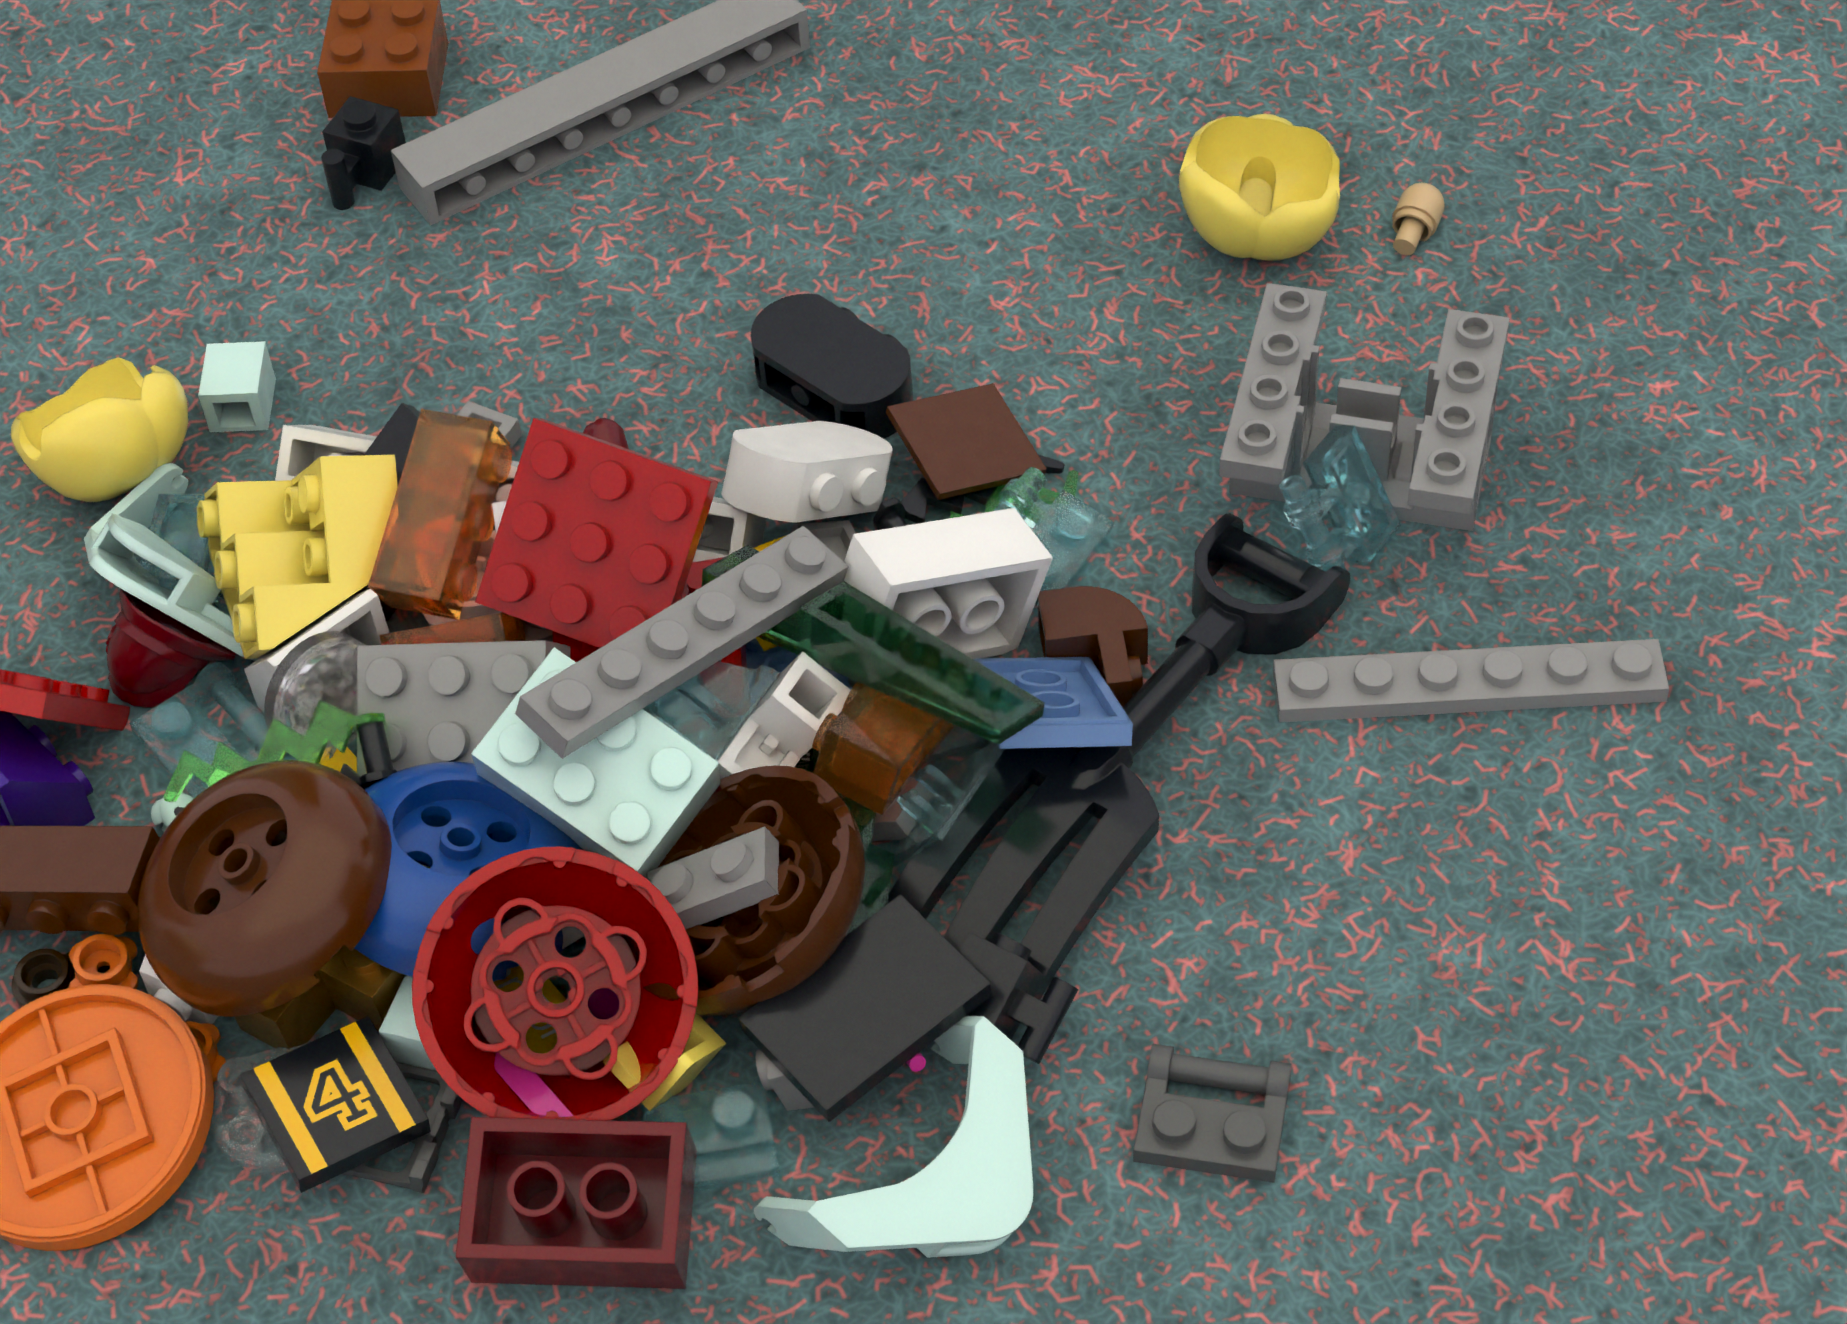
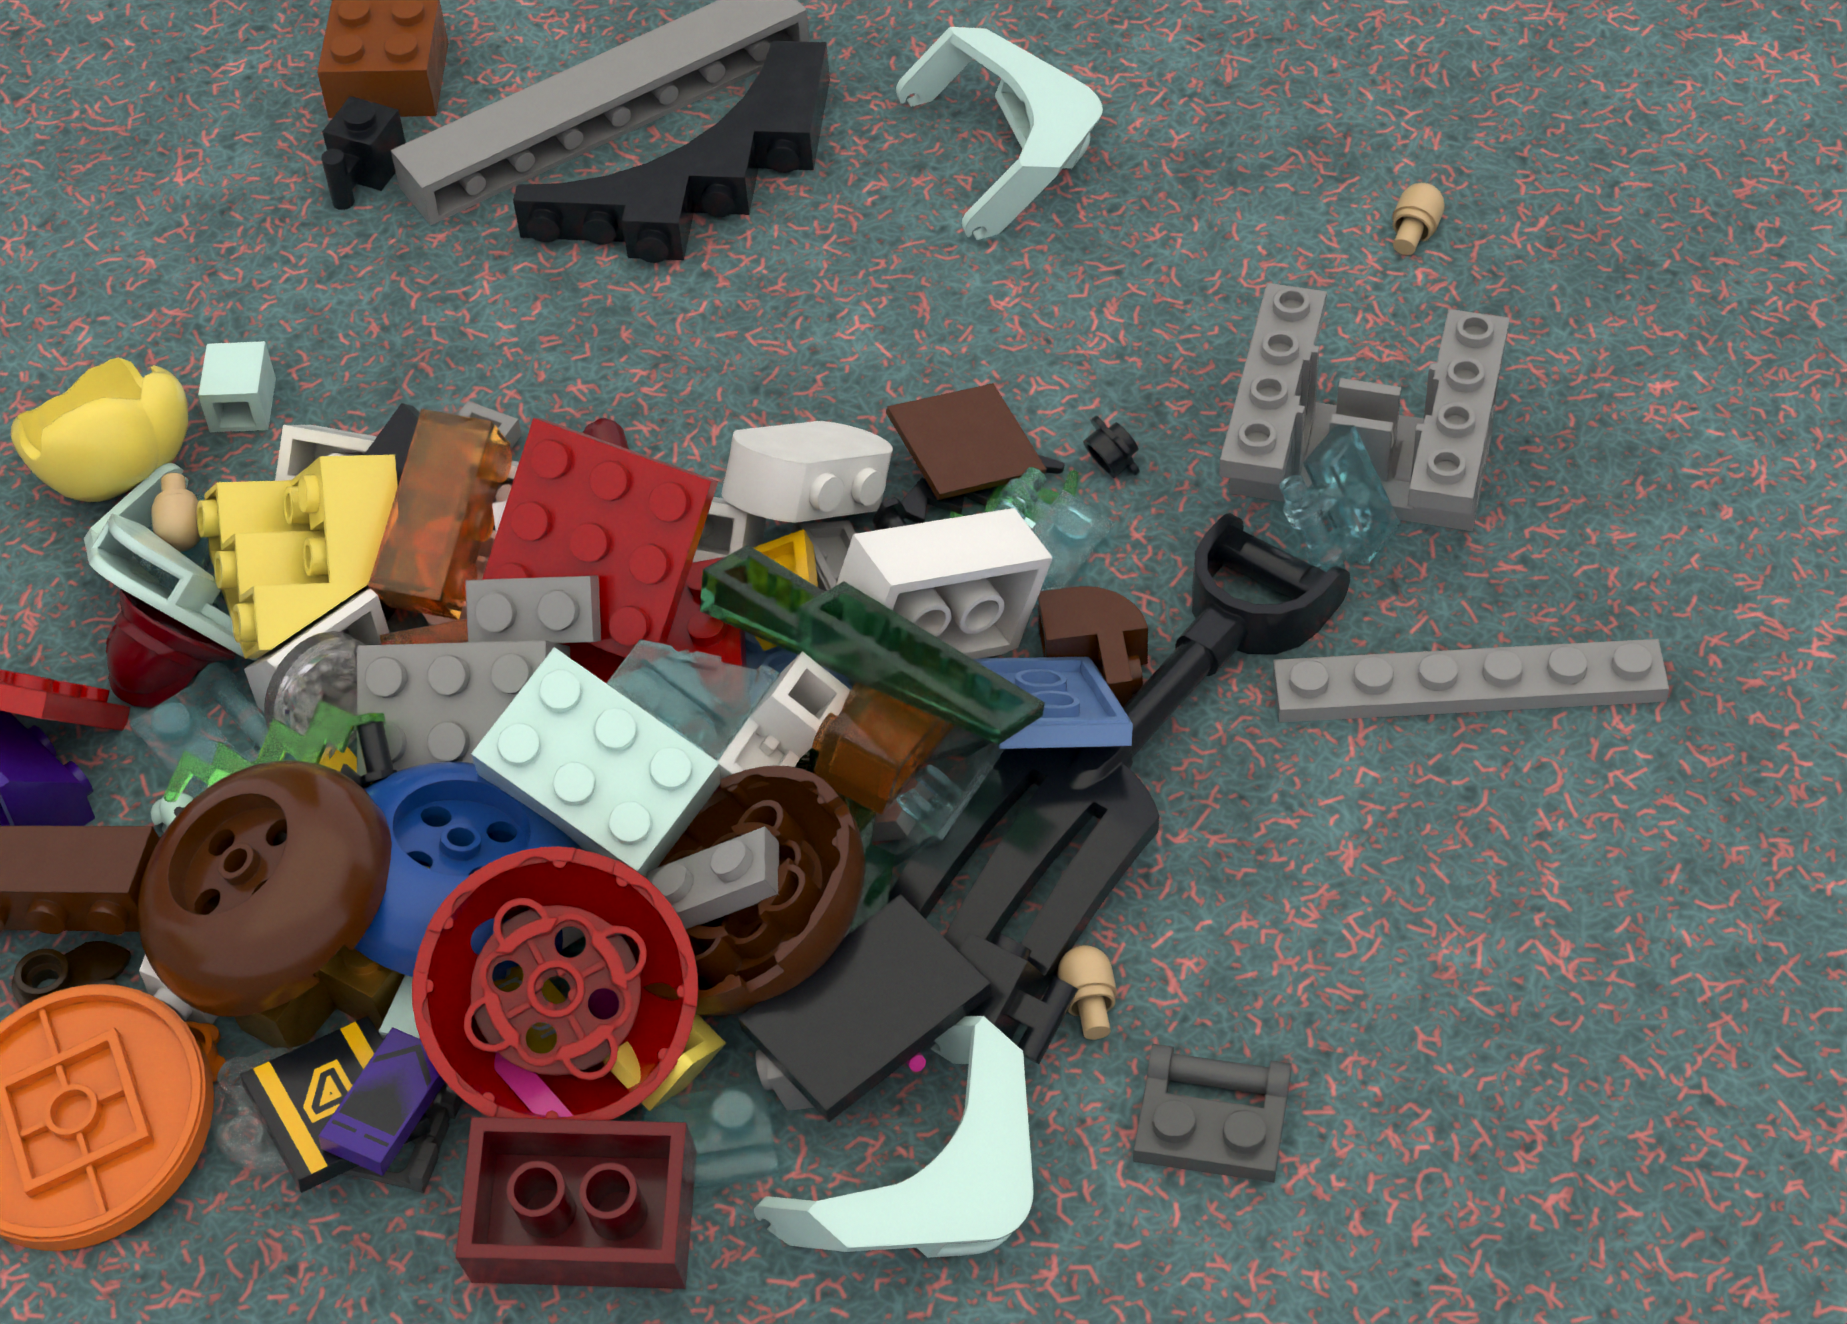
orange plate [69,934,138,989] -> none
light grey plate [515,526,849,759] -> none
black brick [751,294,913,439] -> none
light yellow piece [1179,114,1340,261] -> none
none -> tan cylinder [151,473,201,552]
none -> dark purple tile [319,1027,445,1176]
none -> light grey plate [465,575,601,643]
none -> black arch [513,41,830,263]
none -> light aqua piece [896,27,1103,240]
none -> tan cylinder [1058,945,1117,1040]
none -> black plate [1083,416,1140,478]

